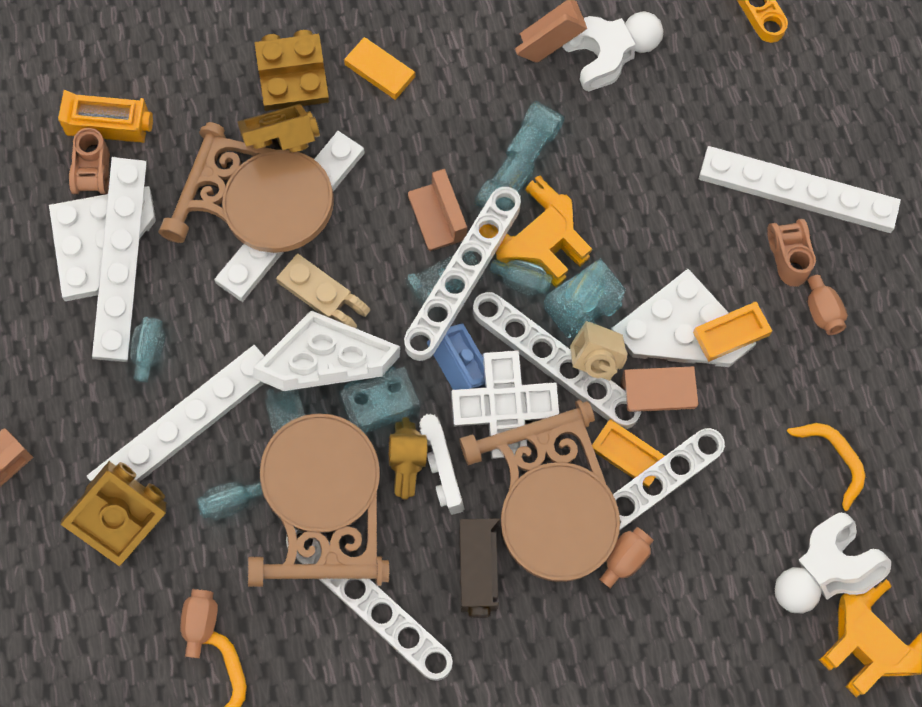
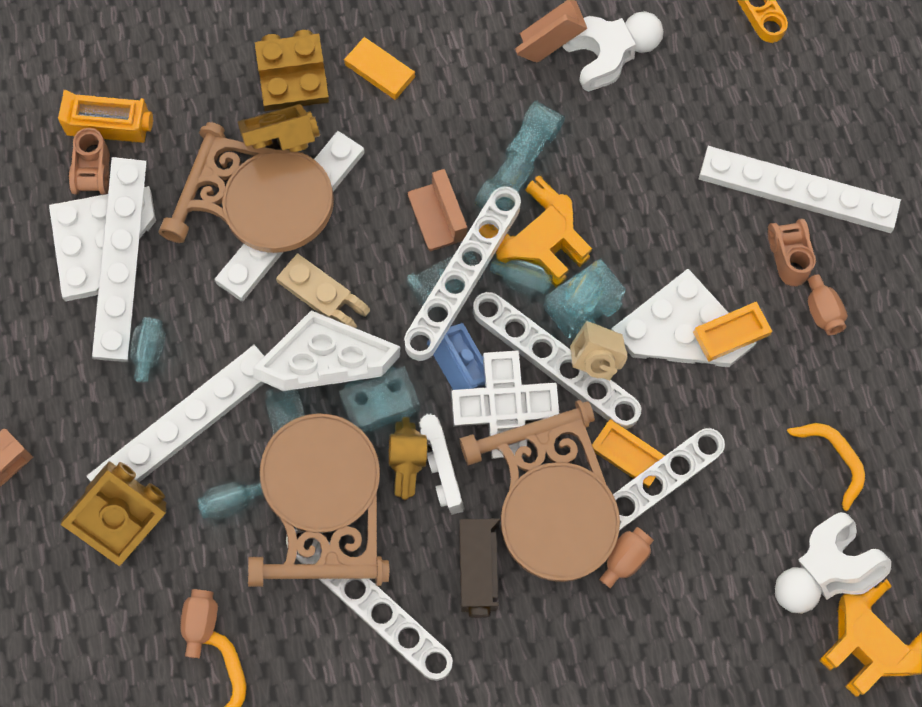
nougat panel [621,366,698,412] -> none

